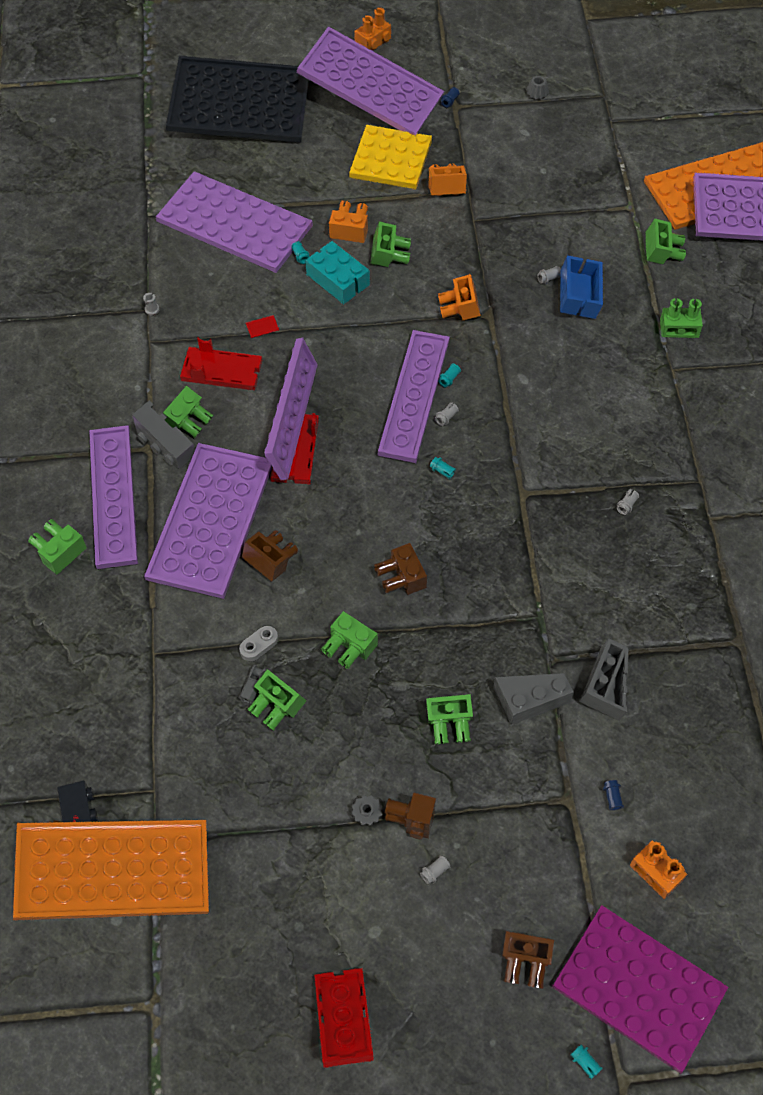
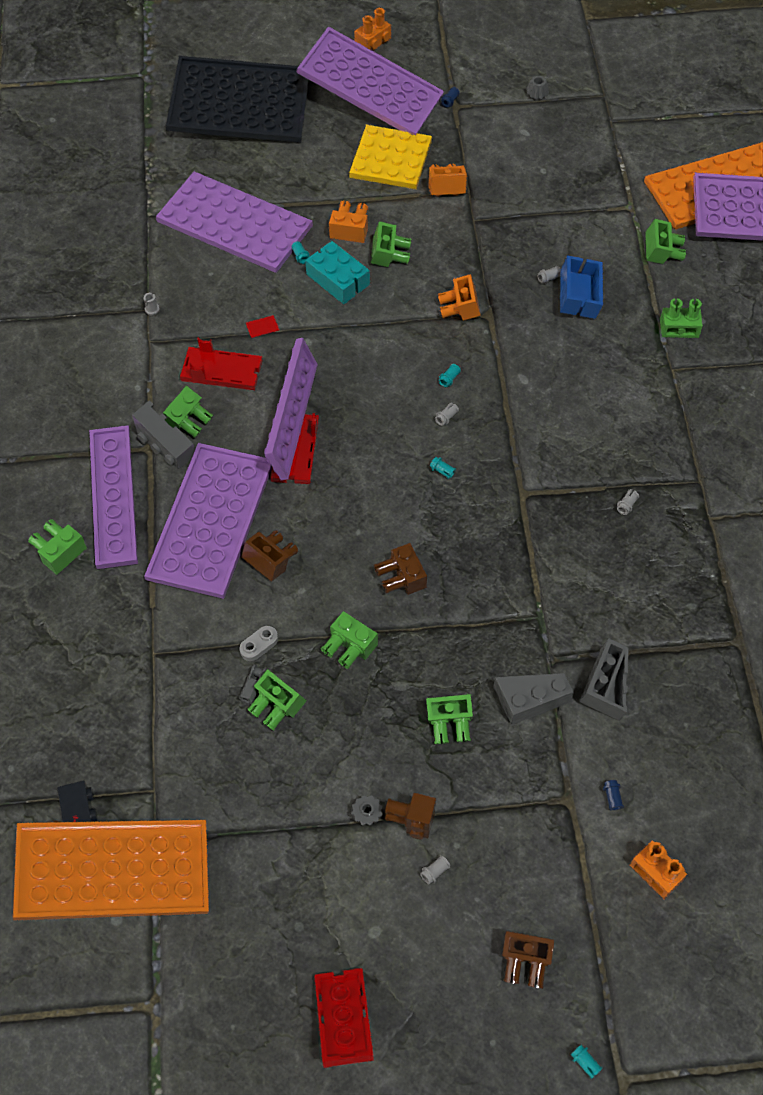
medium lavender plate [378,330,449,463] -> none
magenta plate [552,905,728,1074] -> none

